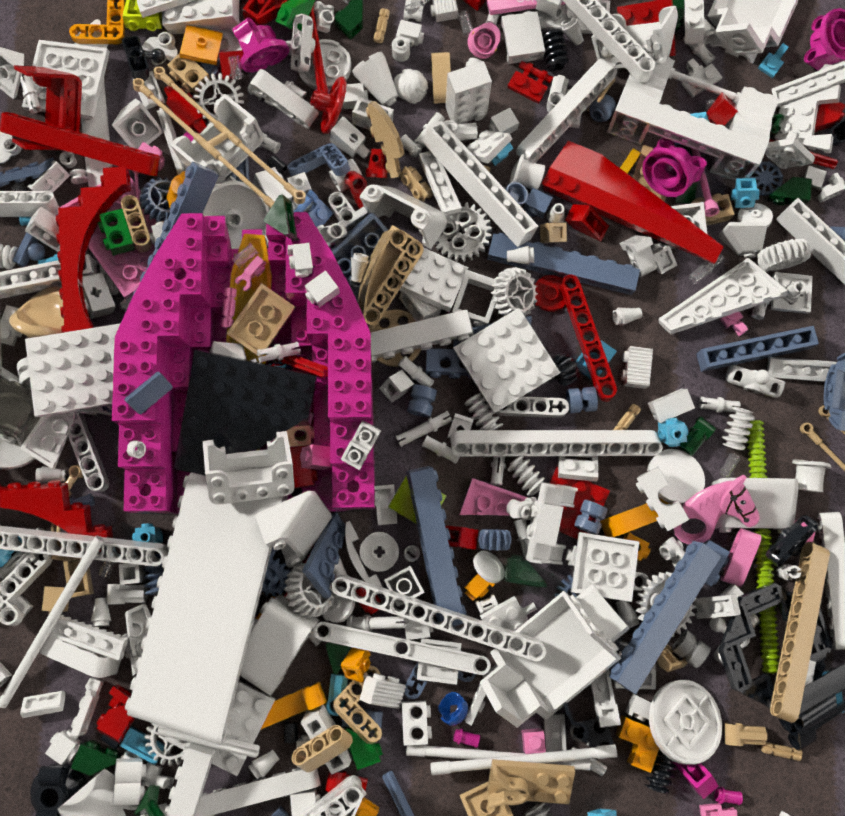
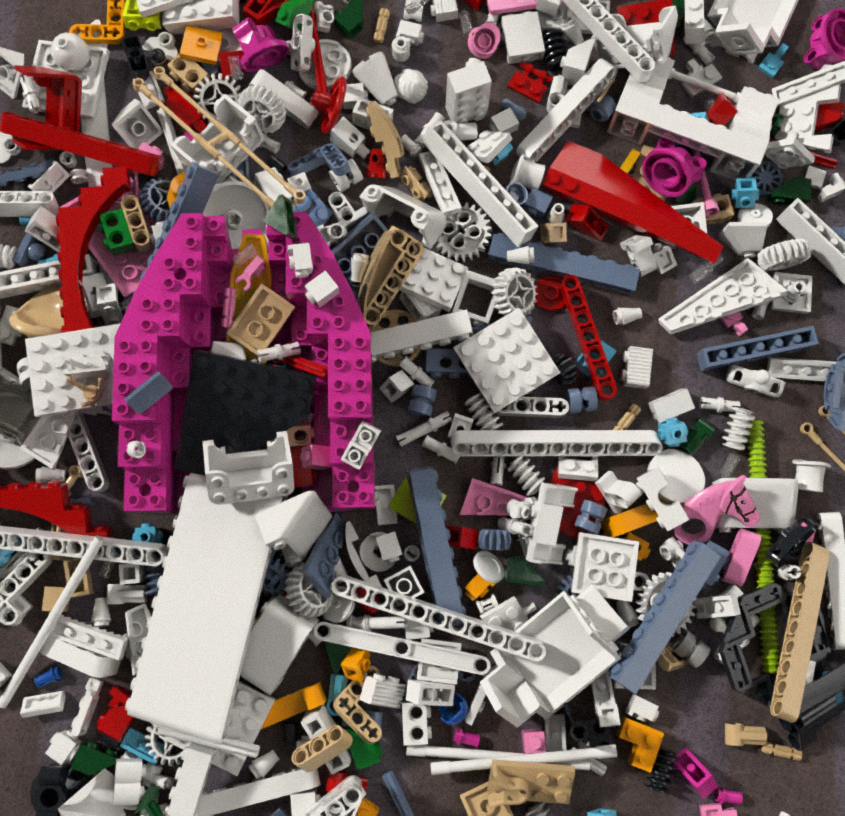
red piece [344,171,367,209] -> none
tan beam [431,52,451,104] -> none
white plate [649,680,722,765] -> none
none -> blue pin [34,667,63,688]
none -> white cylinder [50,32,90,72]
none -> white hinge [64,354,111,379]
none -> tan plant [66,377,105,407]
none -> white bracket [96,283,124,326]
none -> white gear [238,84,287,134]
none -> white brick [376,531,402,563]
none -> white brick [406,679,455,706]
none -> white pin [498,517,532,536]
none -> sand blue arm [501,98,527,120]
none -> white slope [560,38,595,86]
none -> white tile [595,471,642,514]

